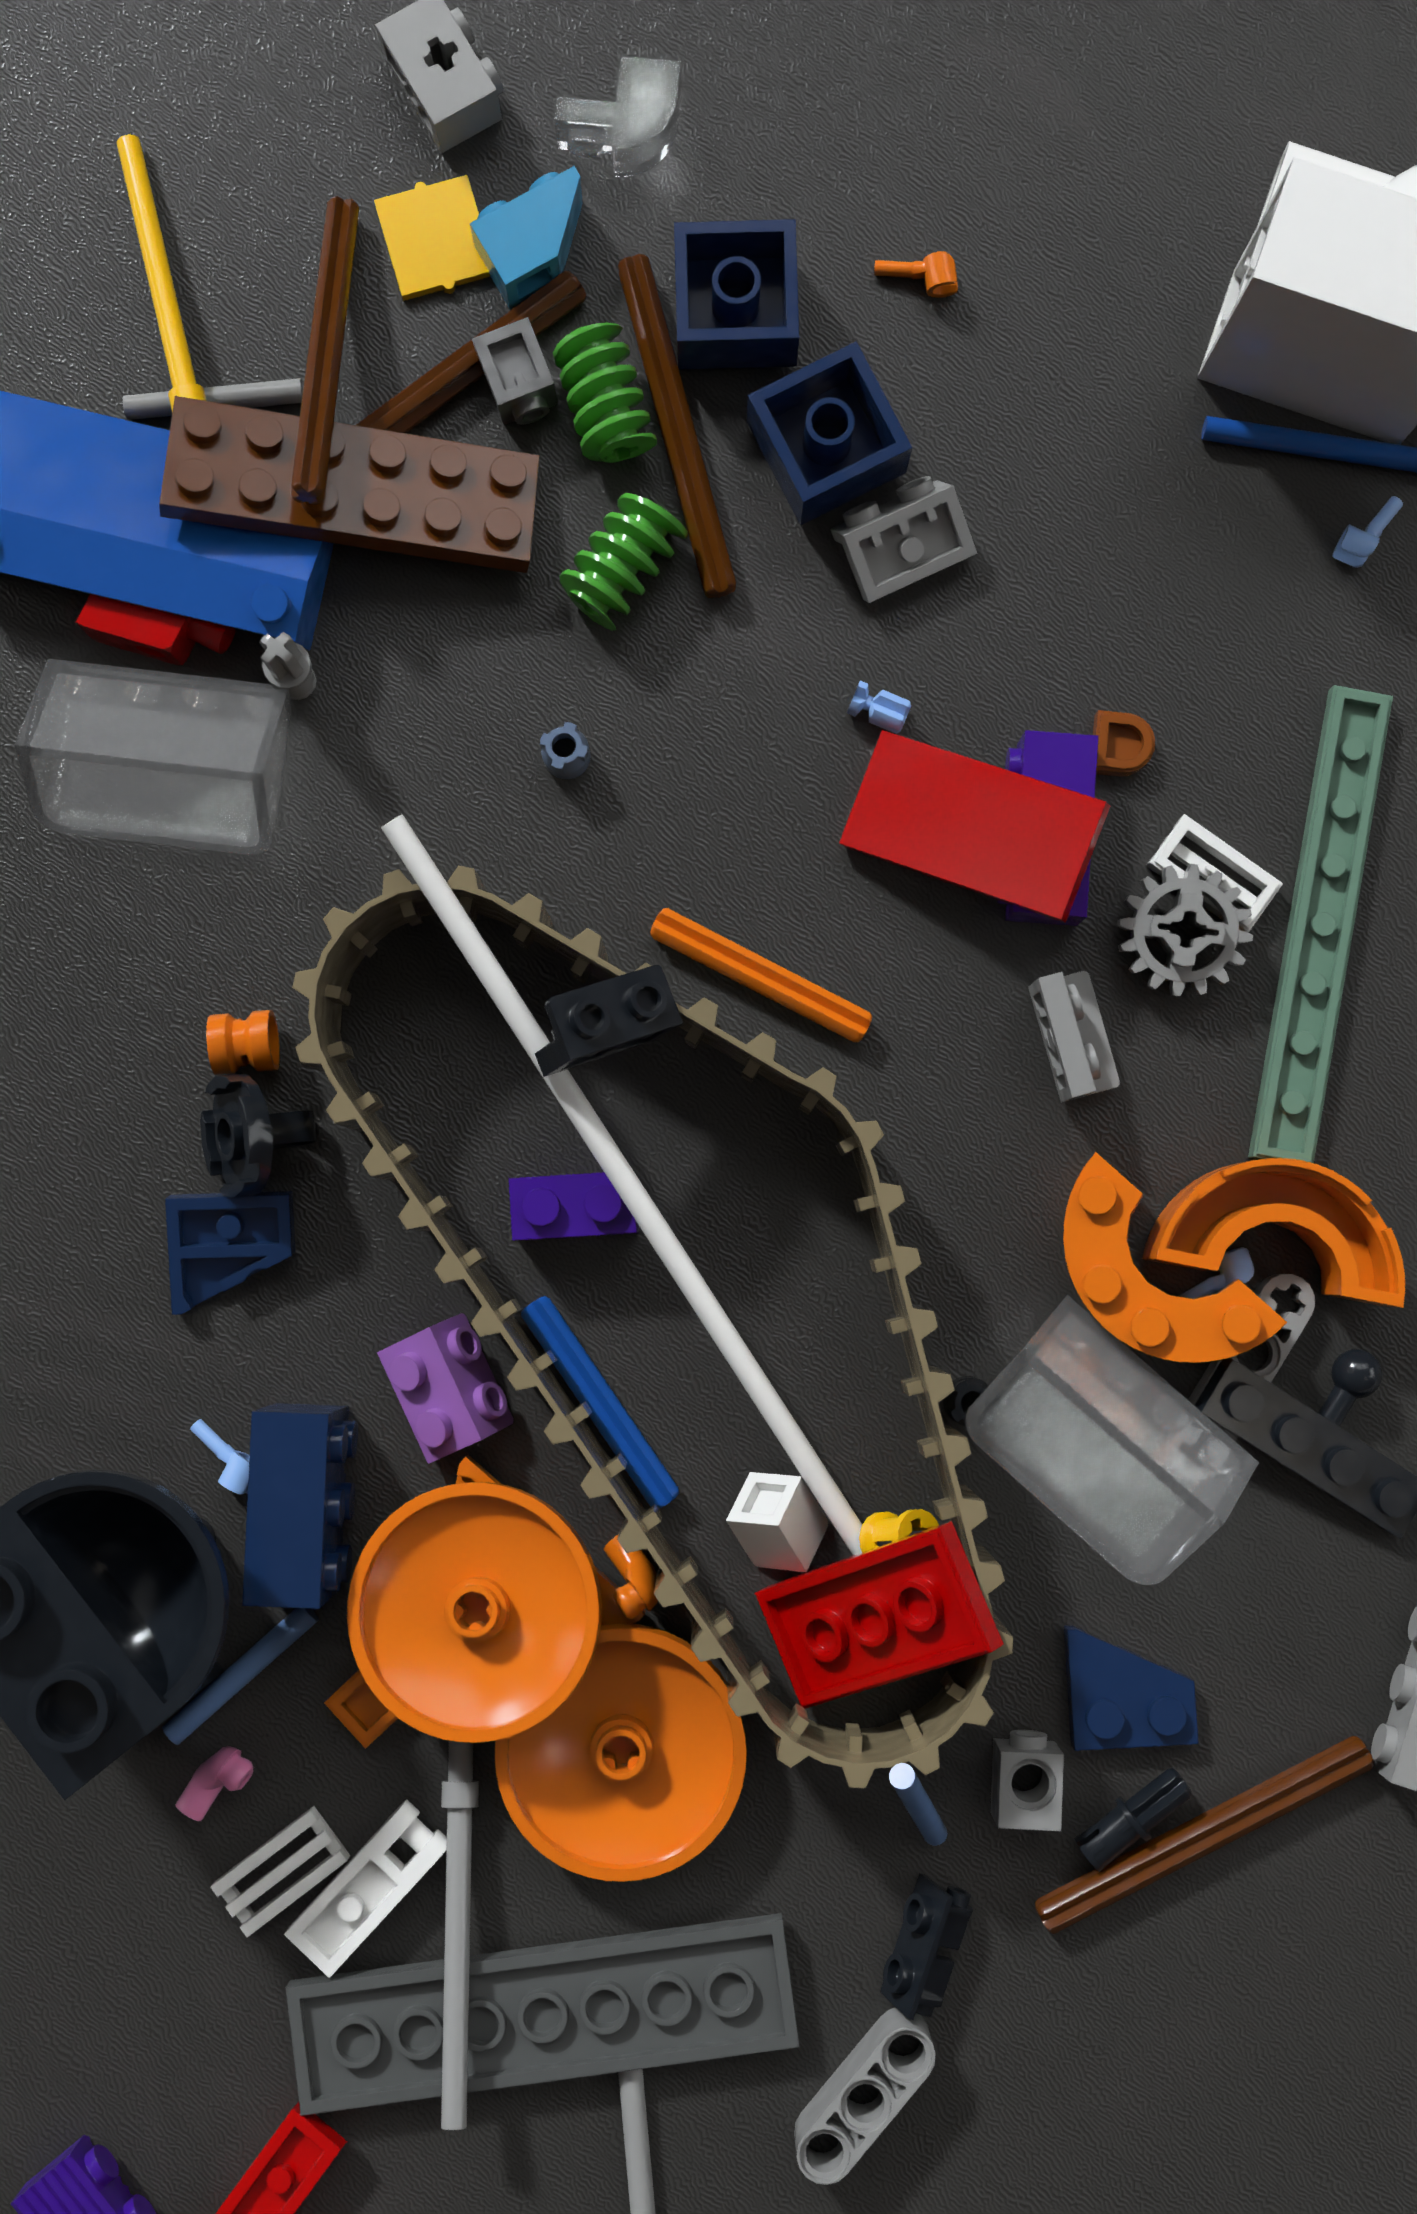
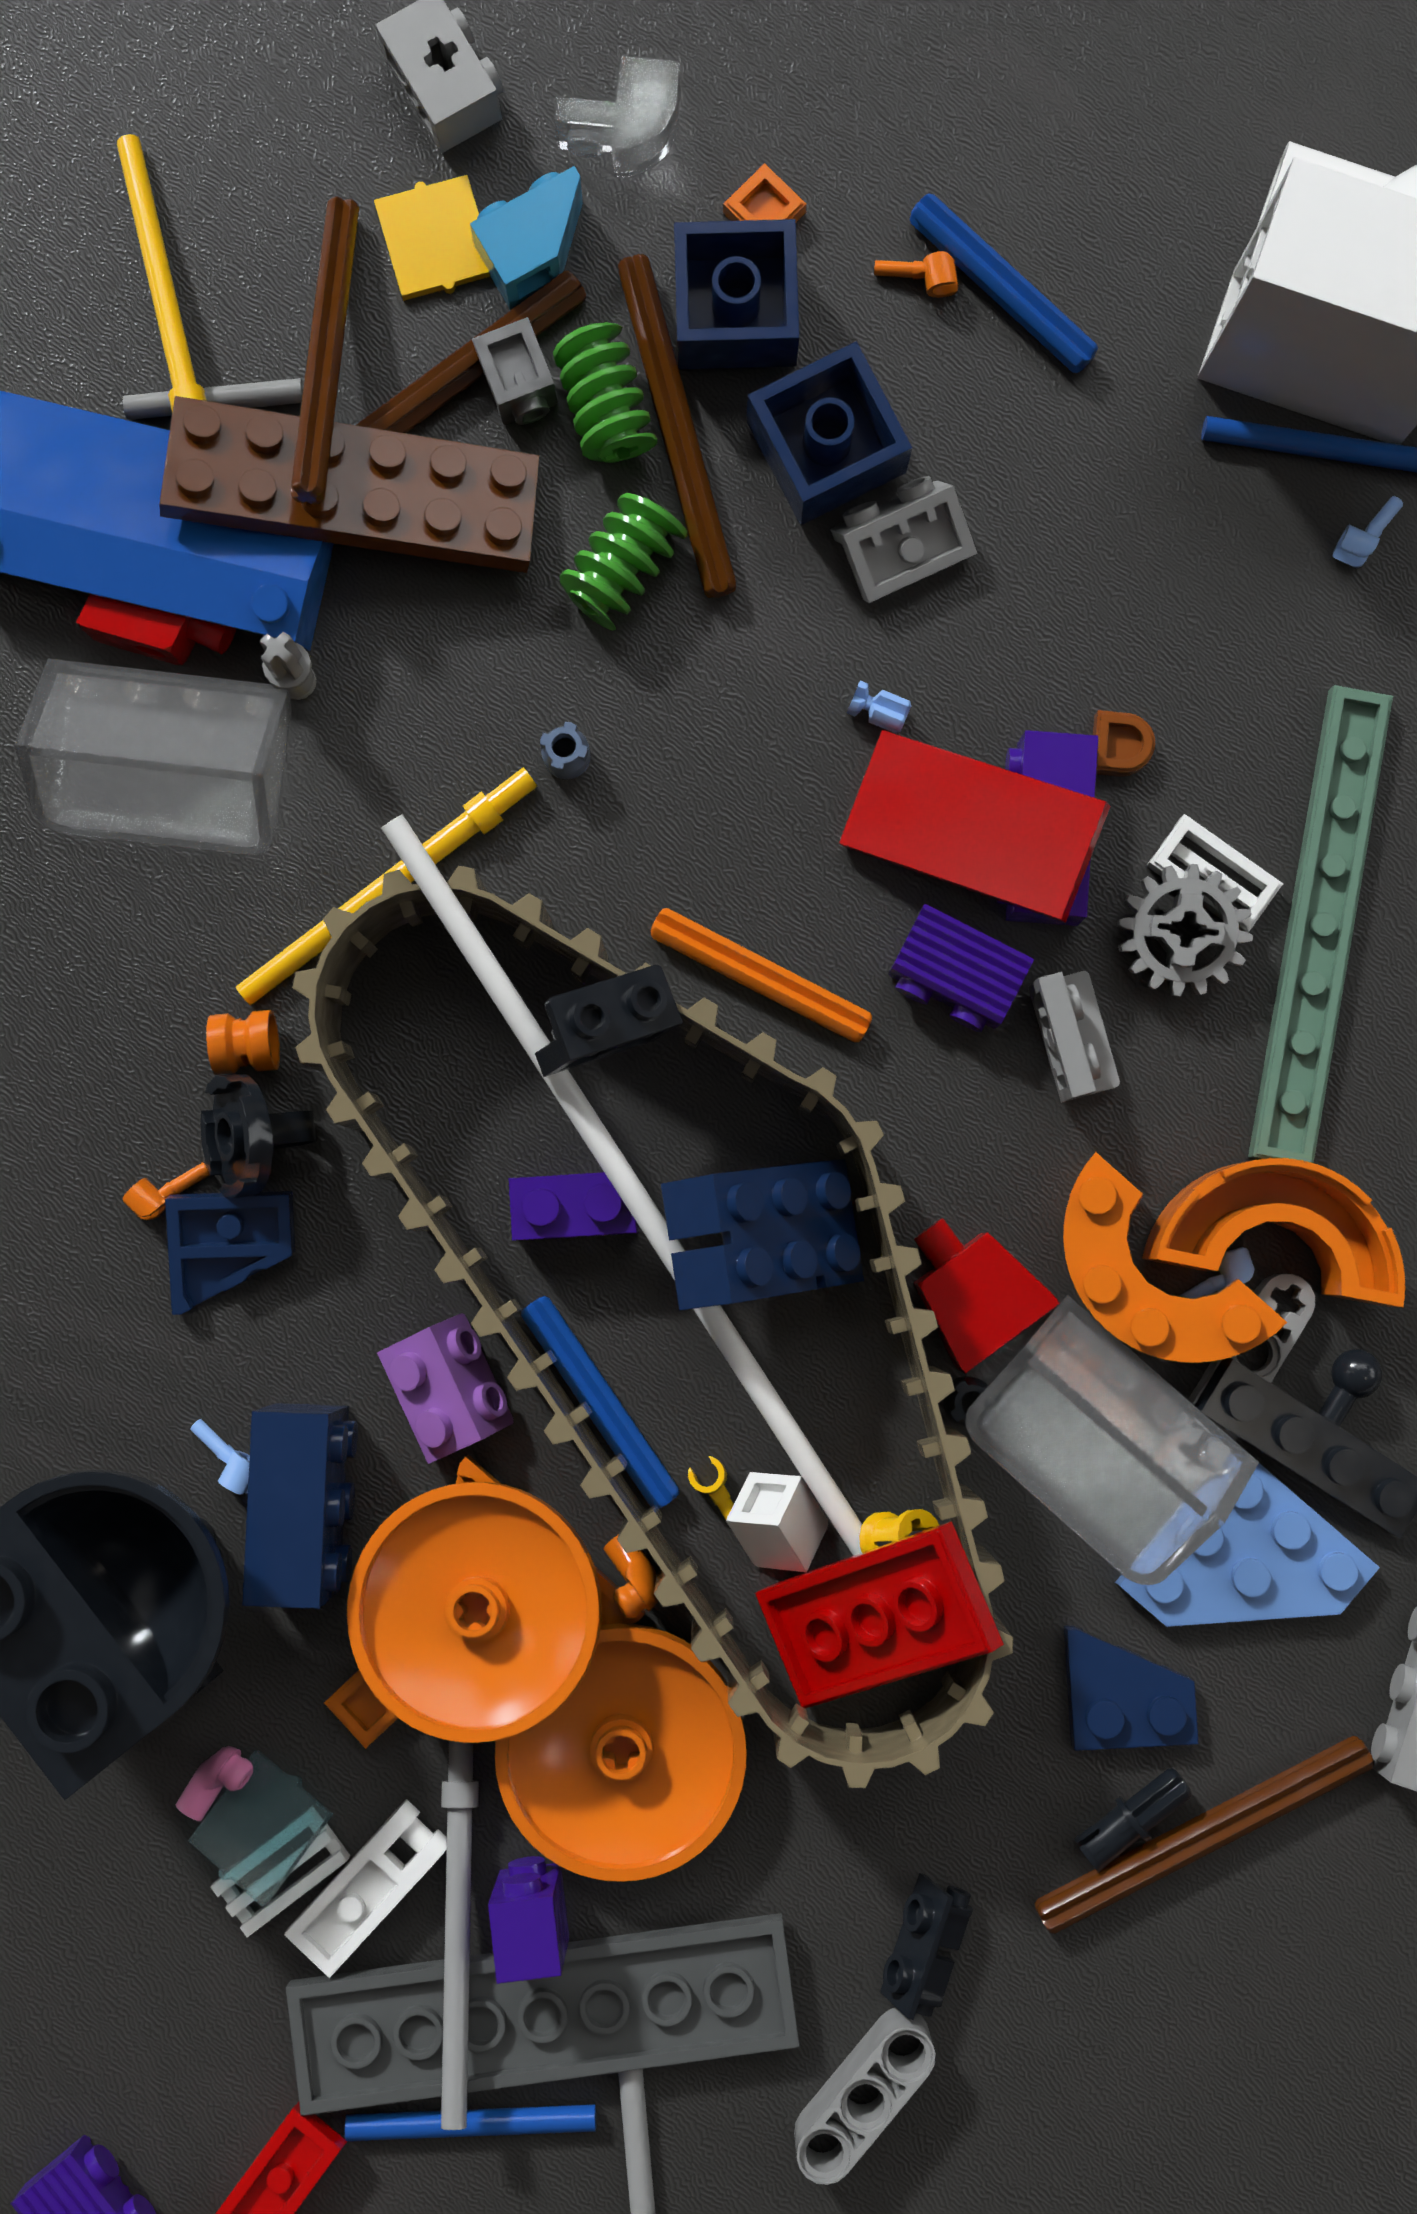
medium blue bar [162,1608,319,1745] -> none
medium blue bar [889,1763,947,1846] -> none
light grey brick [990,1730,1064,1831] -> none
none -> orange hand [123,1162,210,1220]
none -> clear light blue piece [188,1750,333,1906]
none -> yellow bar [236,767,538,1006]
none -> blue bar [345,2104,596,2142]
none -> dark purple brick [488,1856,569,1984]
none -> dark blue piece [661,1159,864,1310]
none -> yellow hand [688,1456,734,1520]
none -> orange tile [723,163,807,222]
none -> dark purple brick [888,904,1034,1032]
none -> blue axle [910,193,1098,373]
none -> red torso [913,1218,1060,1374]
none -> medium blue plate [1115,1444,1380,1627]

